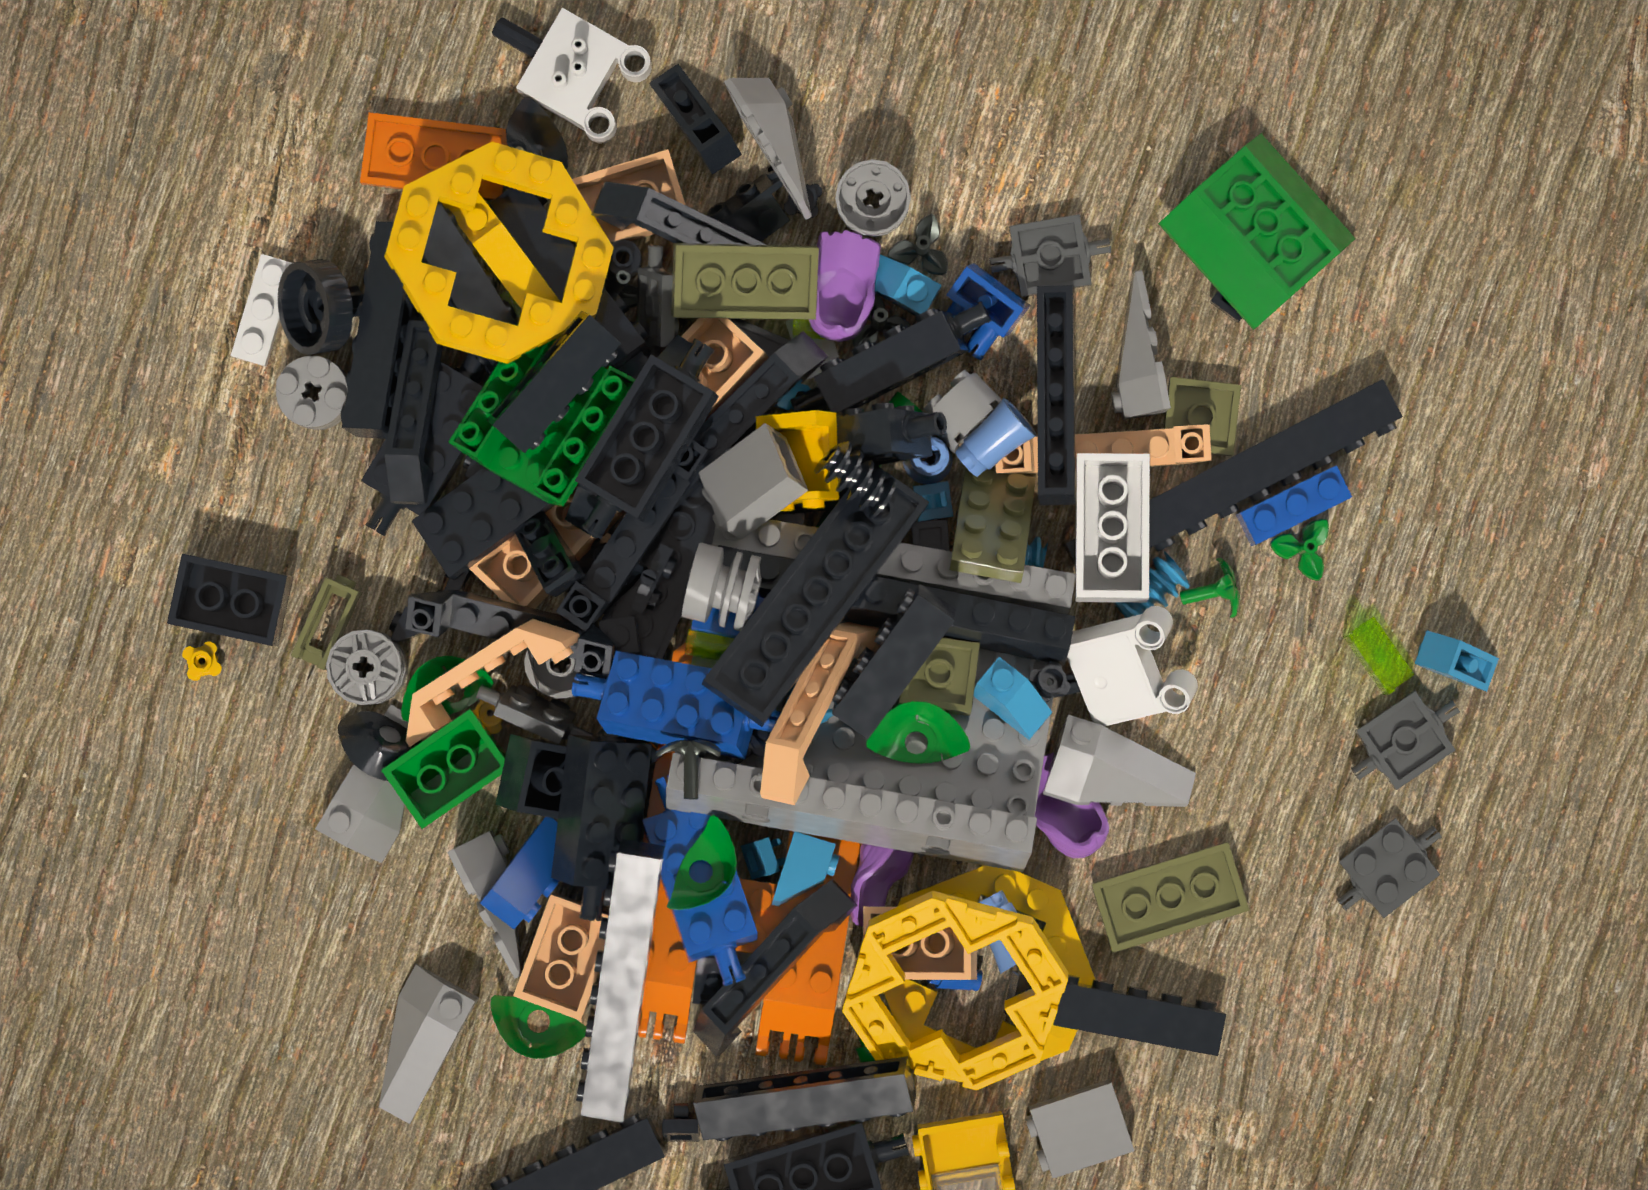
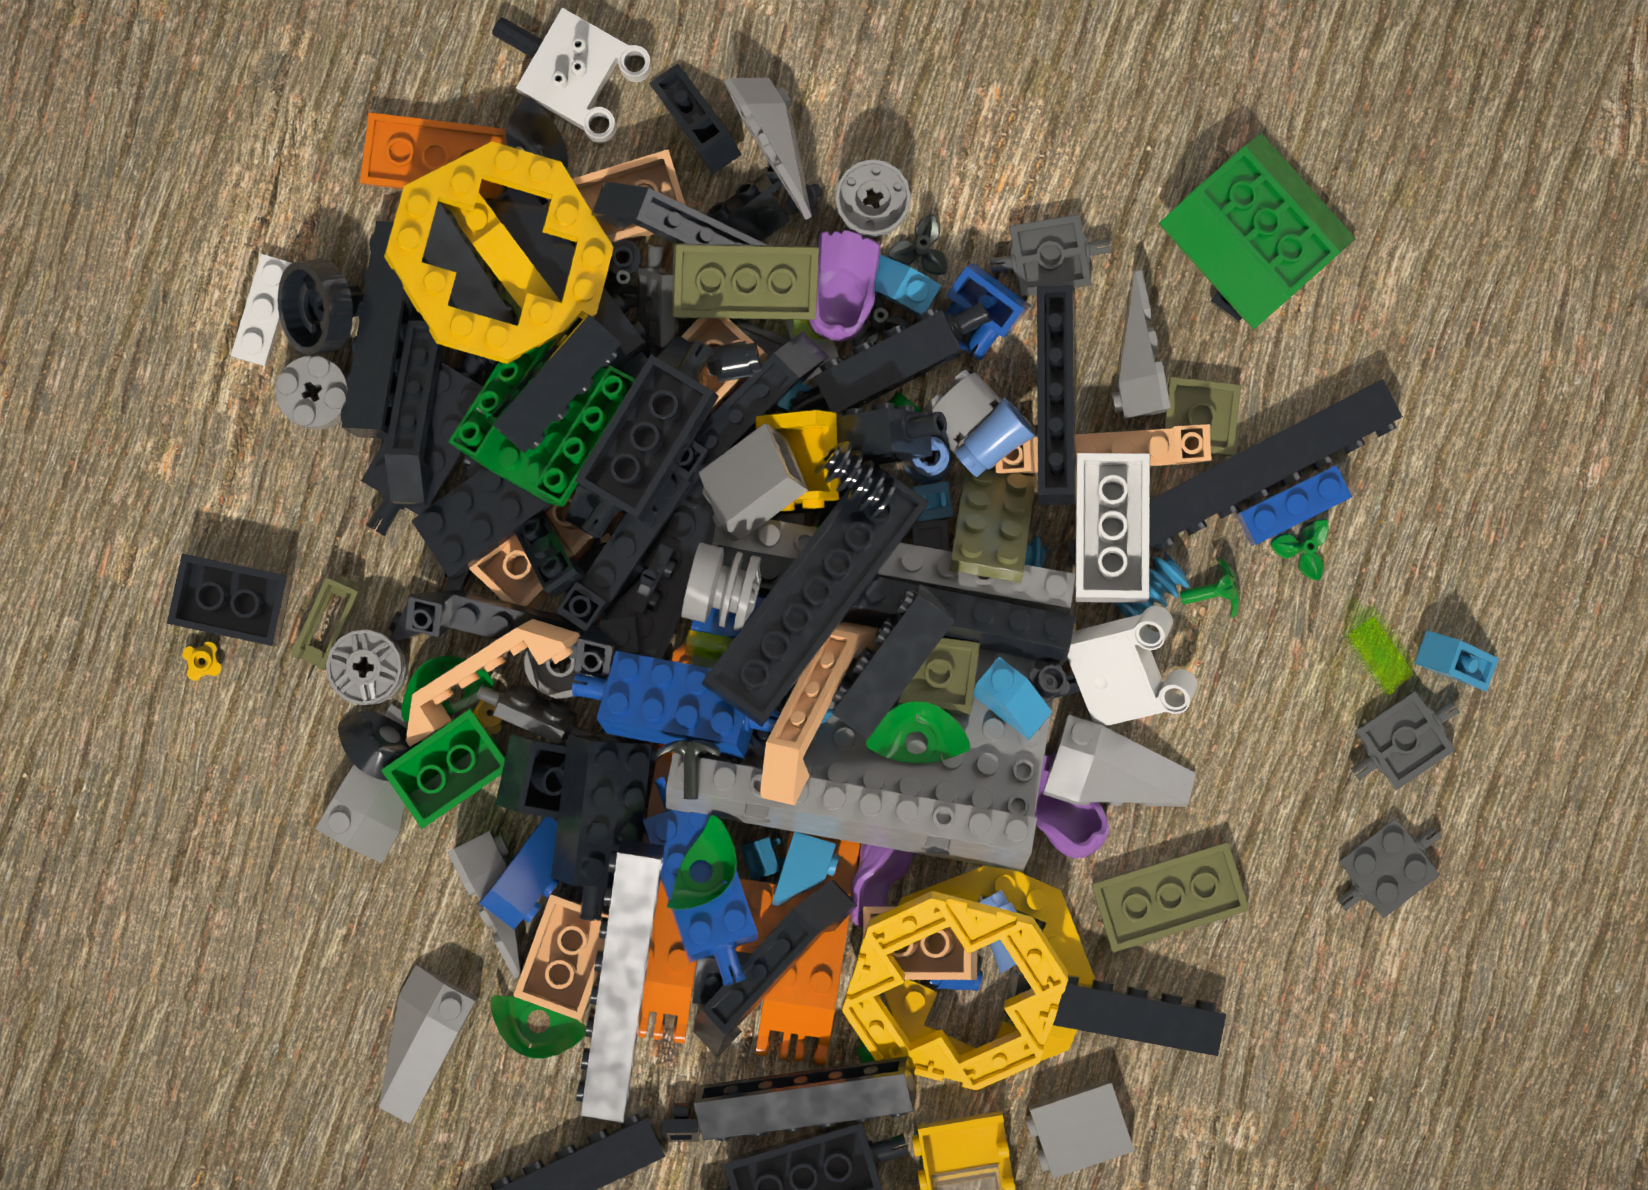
none -> black brick [707,340,761,383]

